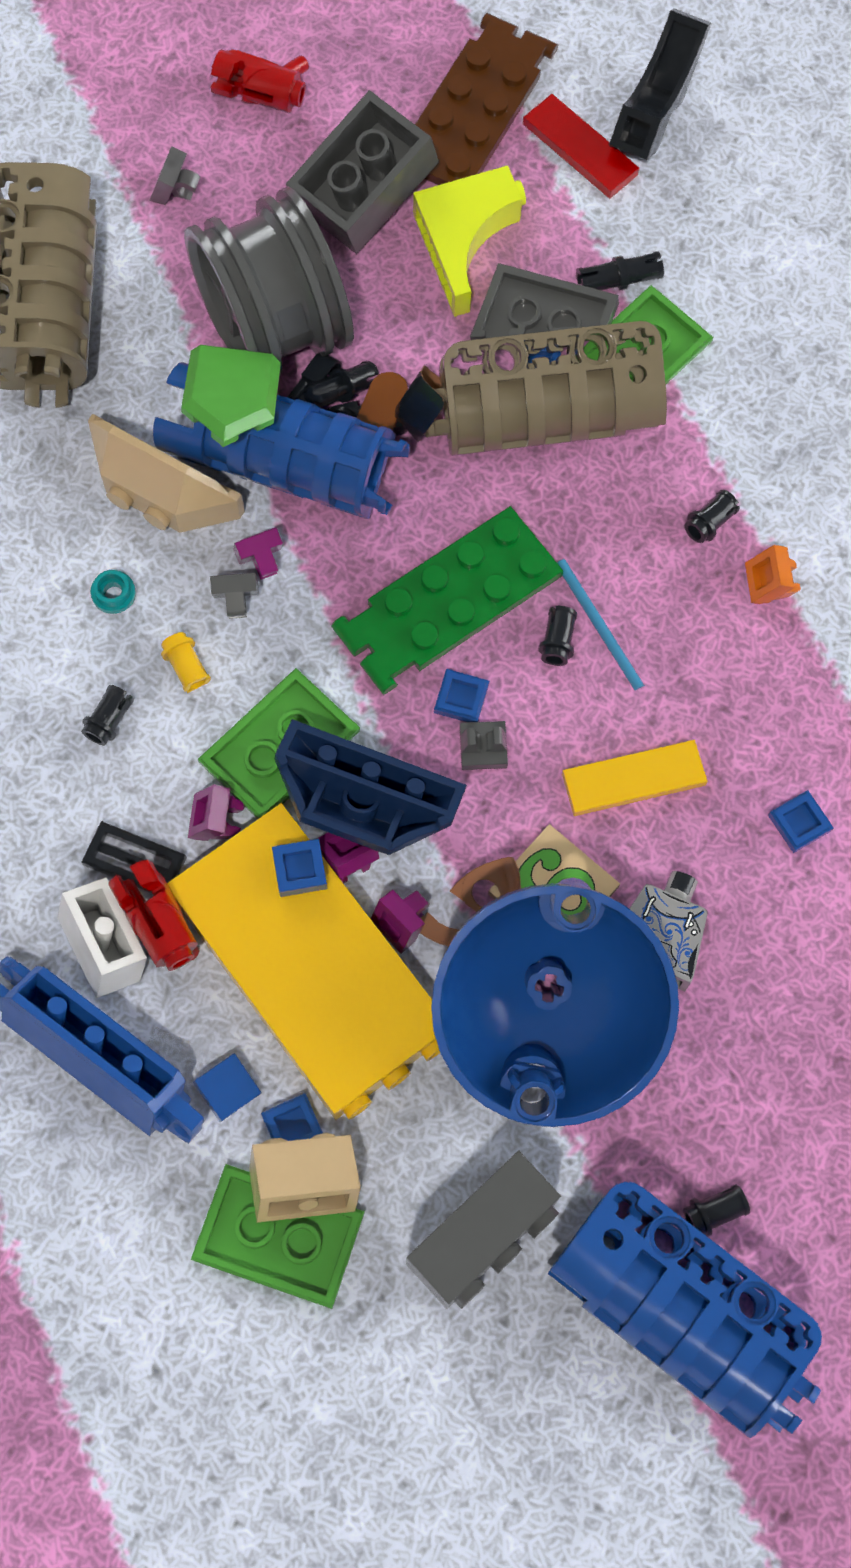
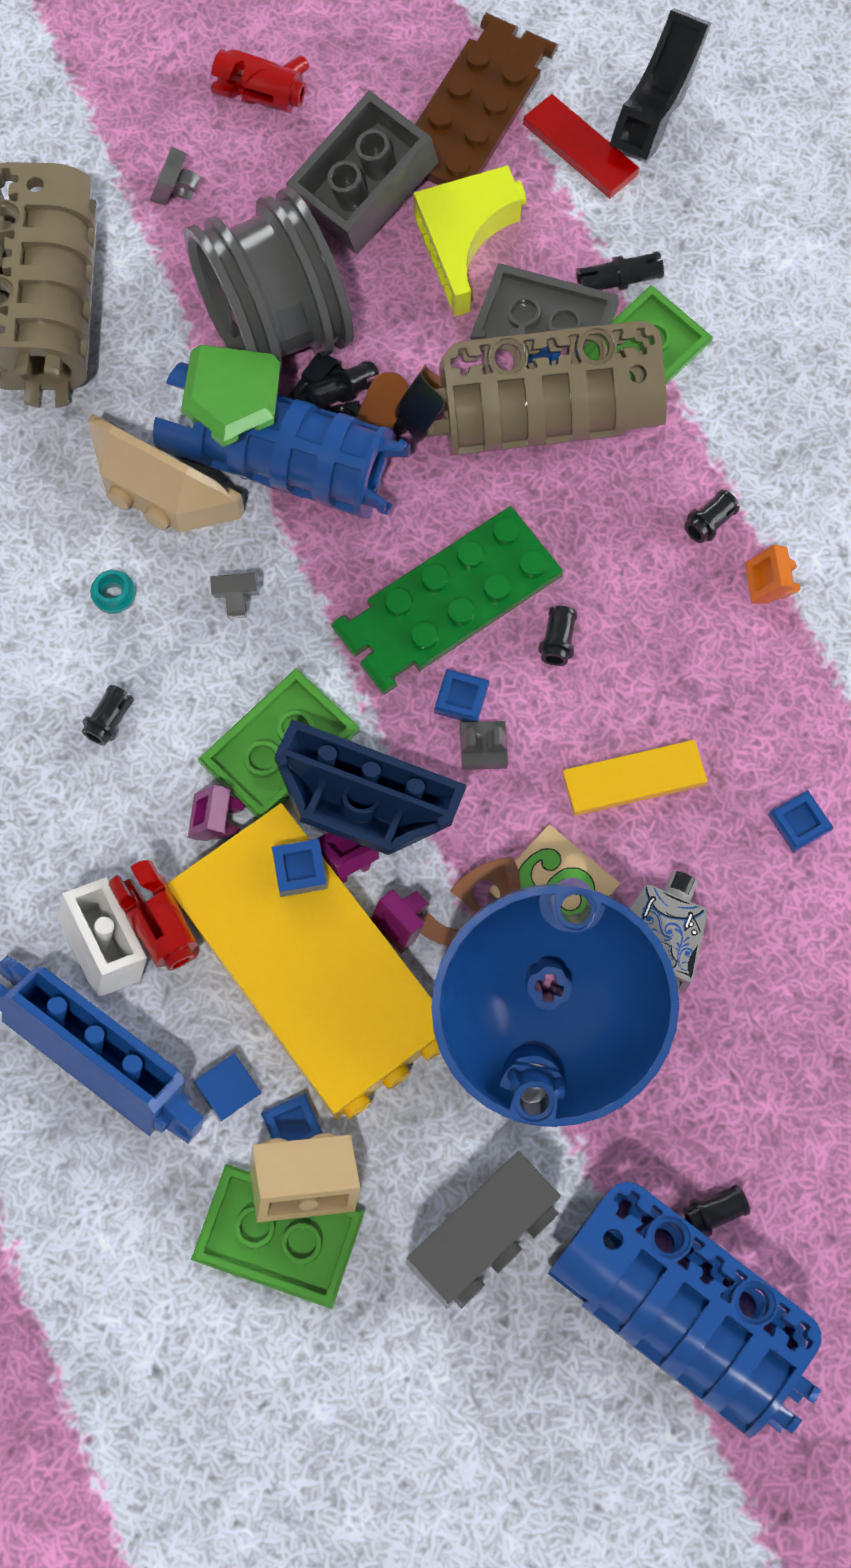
black tile [81,821,187,893] -> none
yellow pin [161,632,211,693] -> none
magenta tile [233,527,283,580] -> none
dark azure axle [557,559,645,691] -> none

